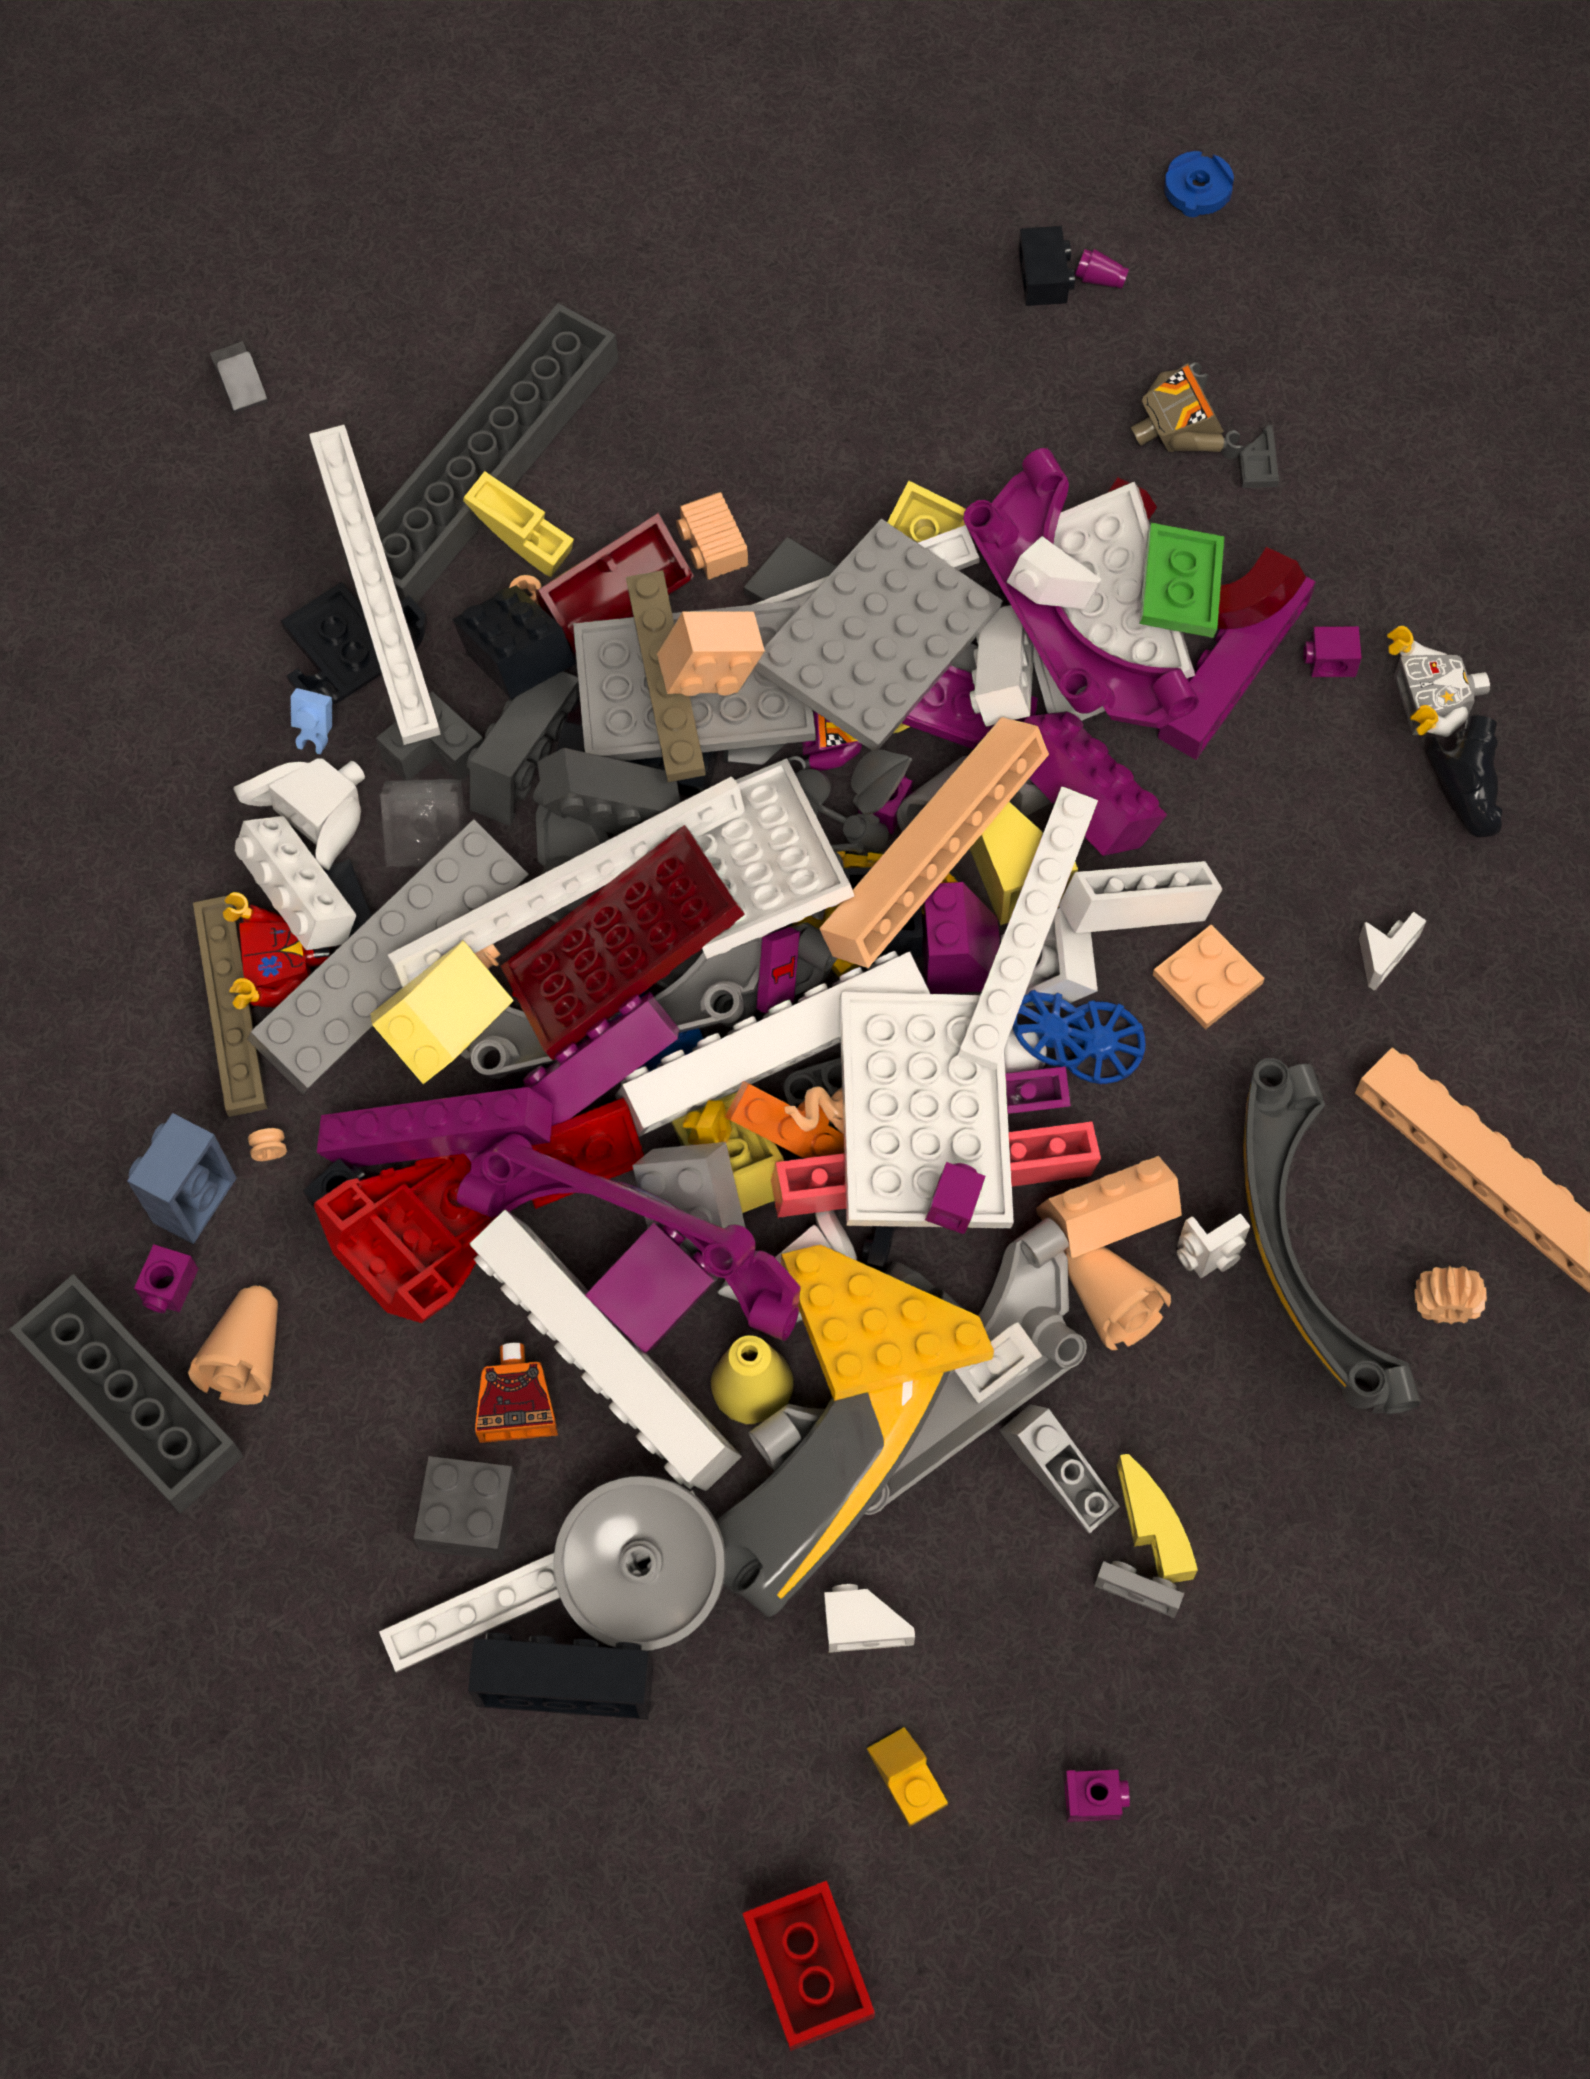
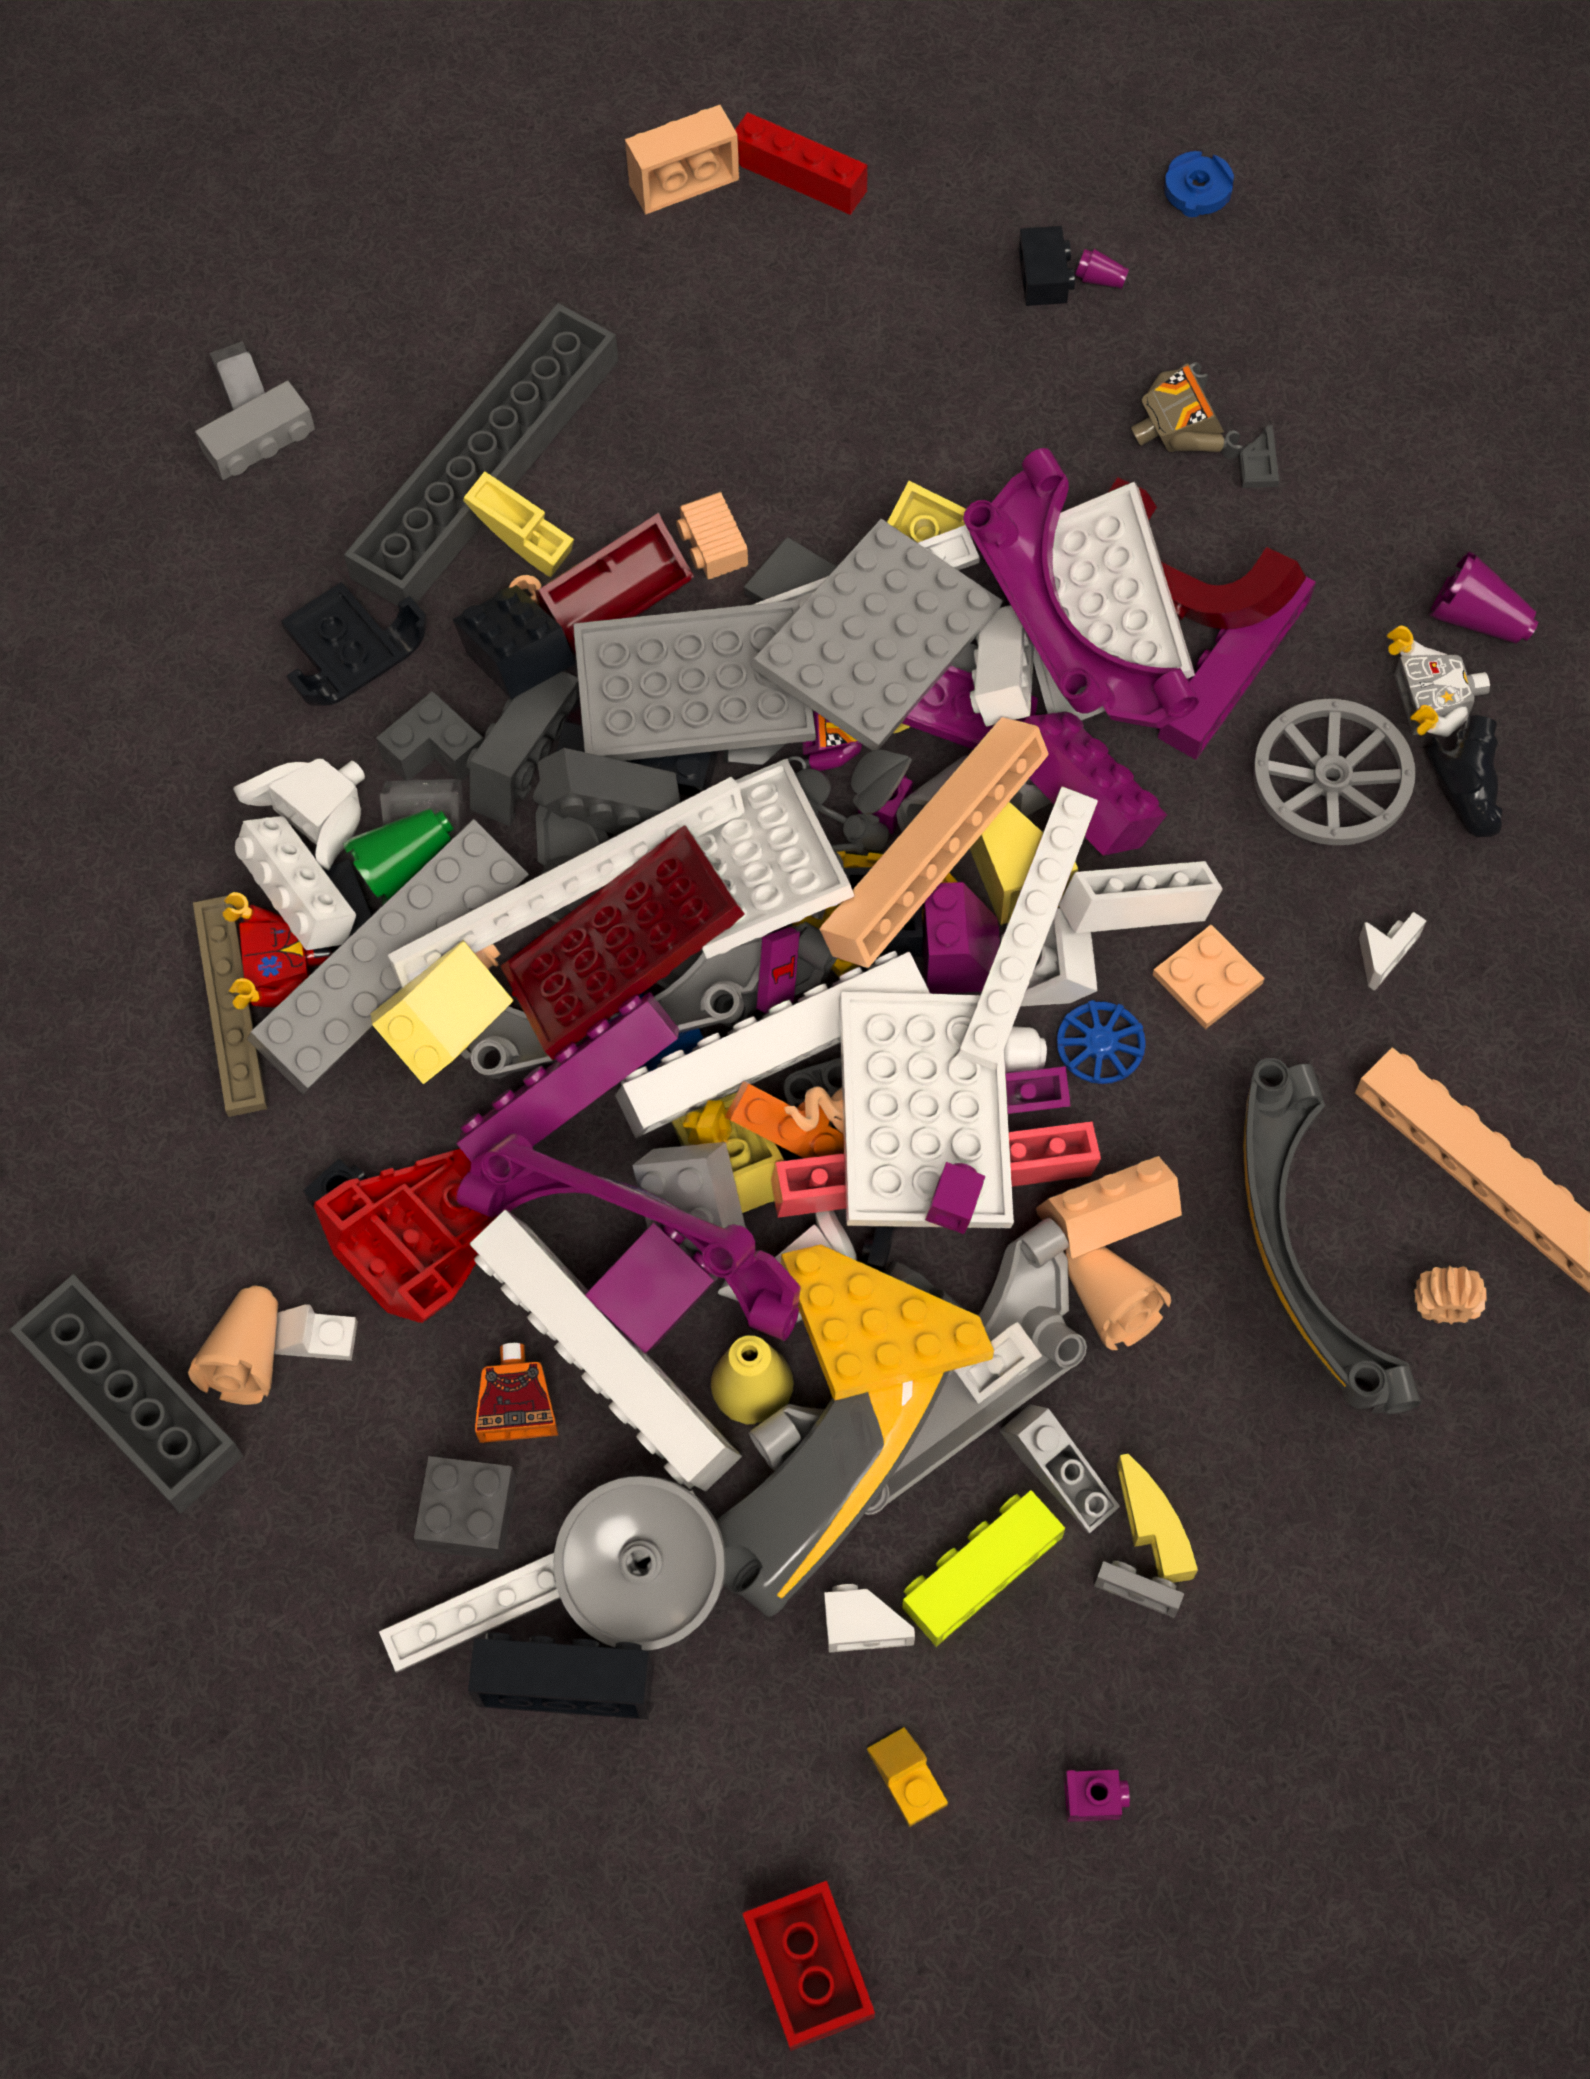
sand blue brick [127,1113,237,1244] -> none
magenta brick [134,1244,198,1314] -> none
light nougat bush [248,1128,287,1161] -> none
light blue plate [291,688,332,754] -> none
white plate [309,424,441,745] -> none
magenta brick [316,1087,553,1168] -> none
red tile [531,1098,644,1209] -> none
dark tan plate [626,570,706,782] -> none
light nougat brick [657,612,765,696] -> none
white slope [1007,536,1102,609] -> none
blue wheel [1012,990,1095,1067] -> none
bright green plate [1139,523,1224,638] -> none
white bracket [1177,1213,1250,1278] -> none
magenta brick [1303,626,1362,677] -> none
none -> light grey brick [195,381,315,480]
none -> white slope [274,1304,358,1361]
none -> green cone [342,808,454,905]
none -> light nougat brick [625,105,739,215]
none -> red brick [735,112,868,215]
none -> neon yellow brick [902,1490,1065,1647]
none -> light grey wheel [1253,699,1415,845]
none -> magenta cone [1429,551,1539,644]

